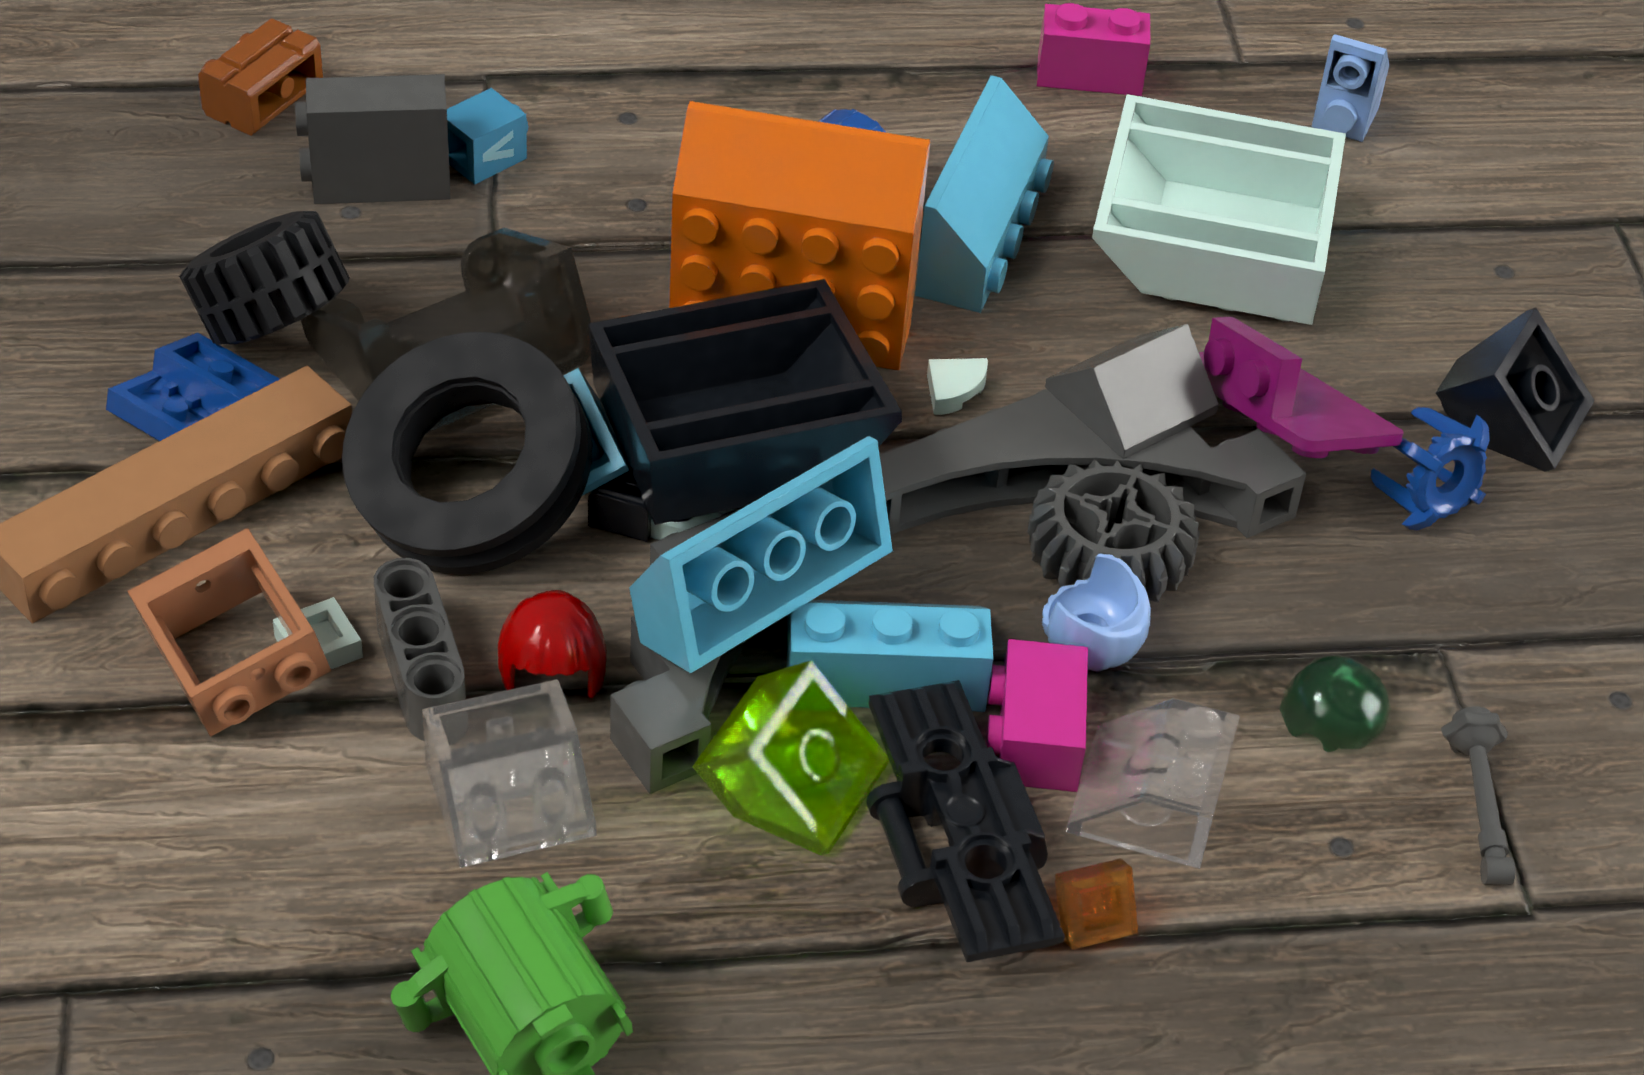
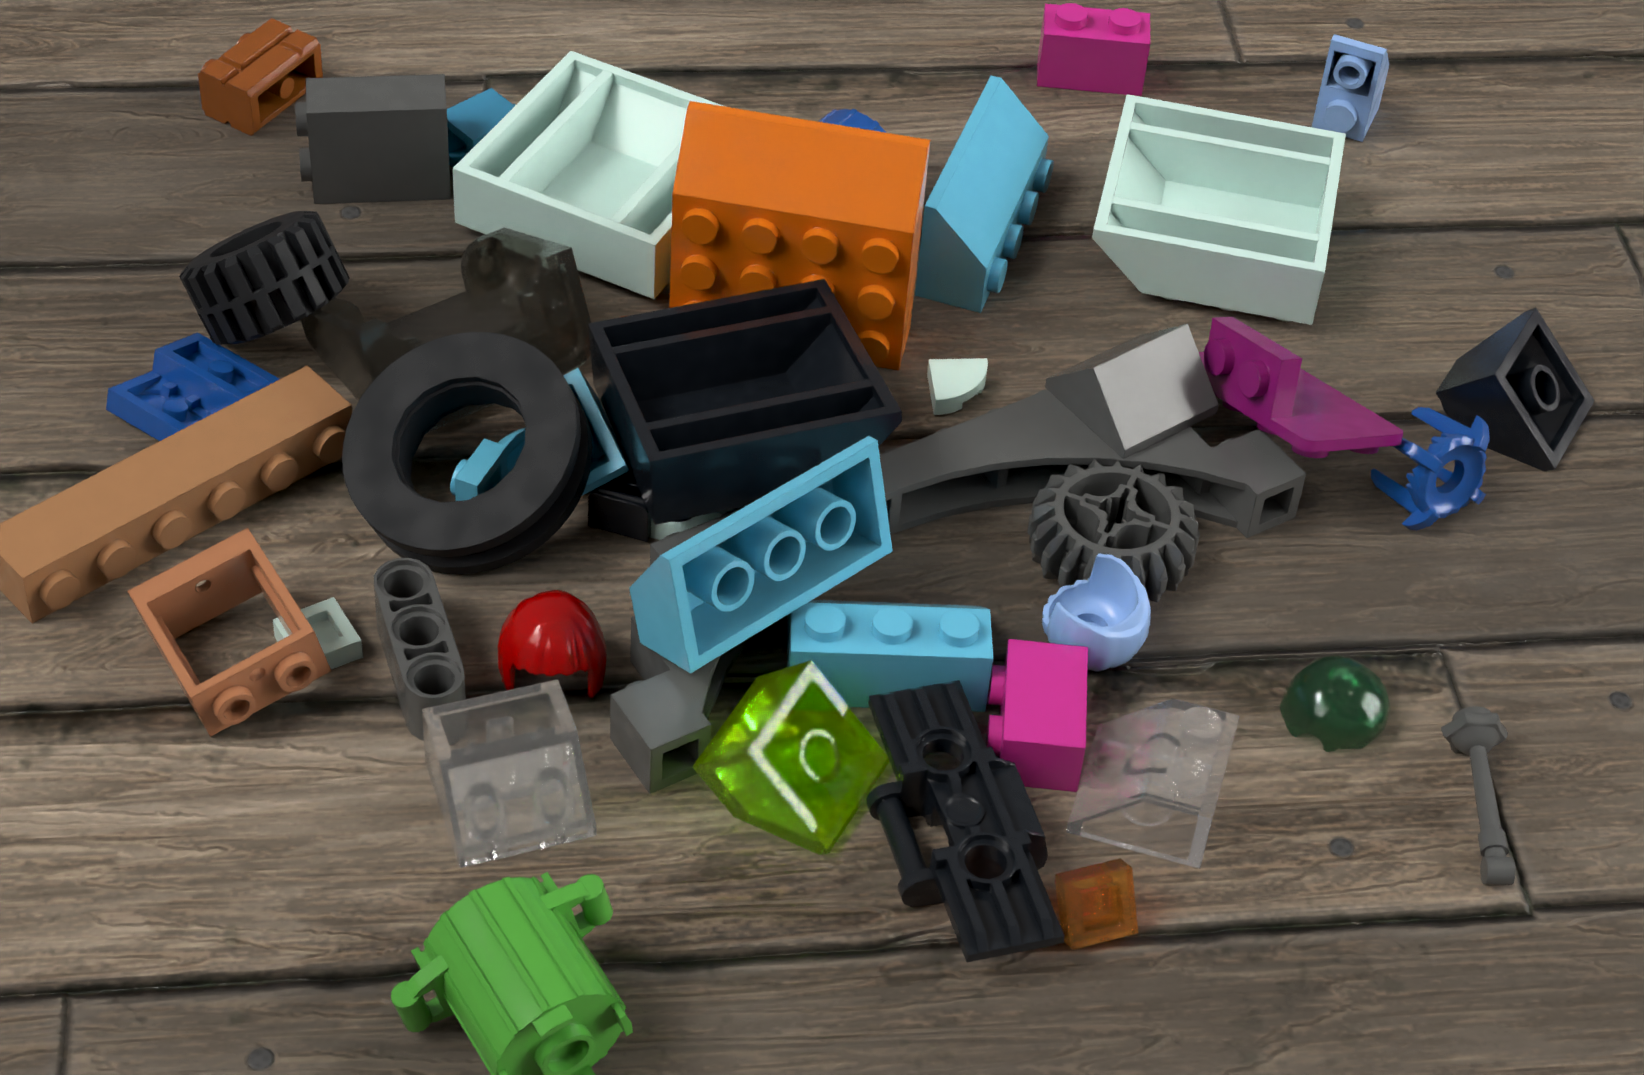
none -> medium azure plate [450,427,526,501]
none -> light aqua slope [453,51,726,299]

